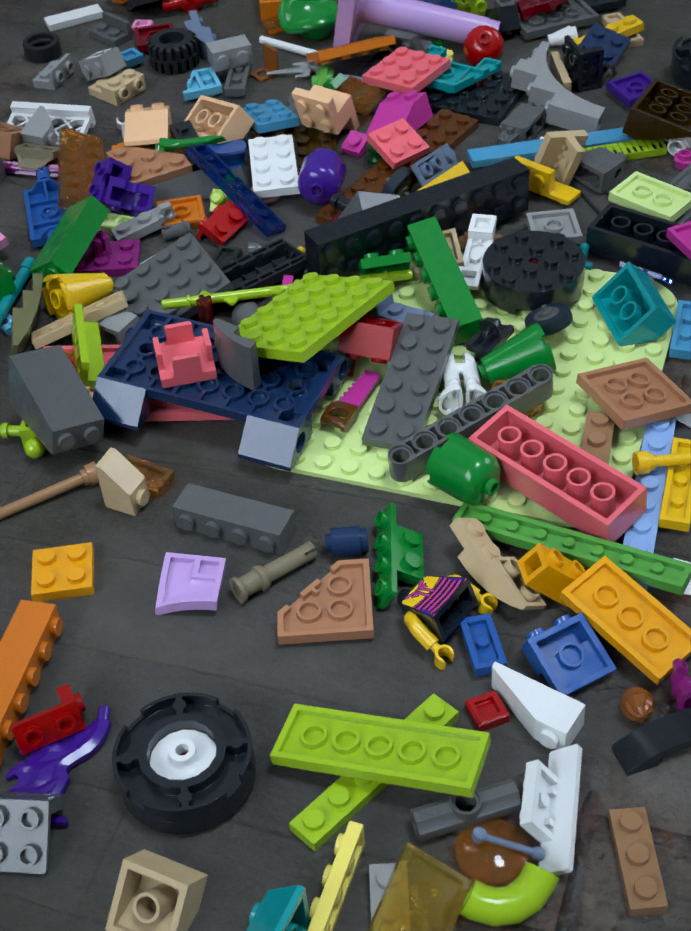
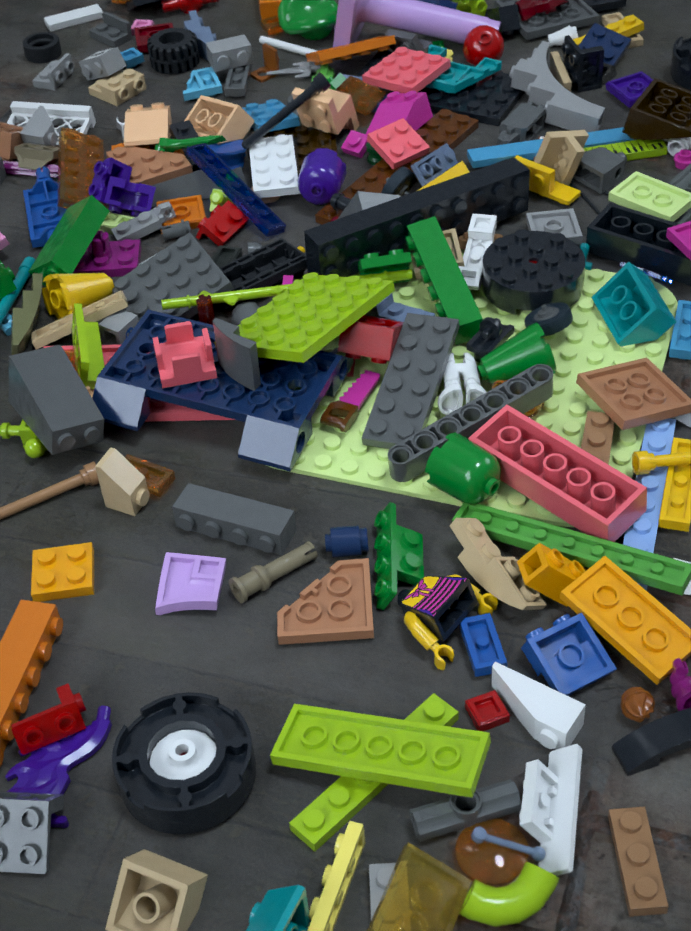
none -> black piece [241,73,331,149]

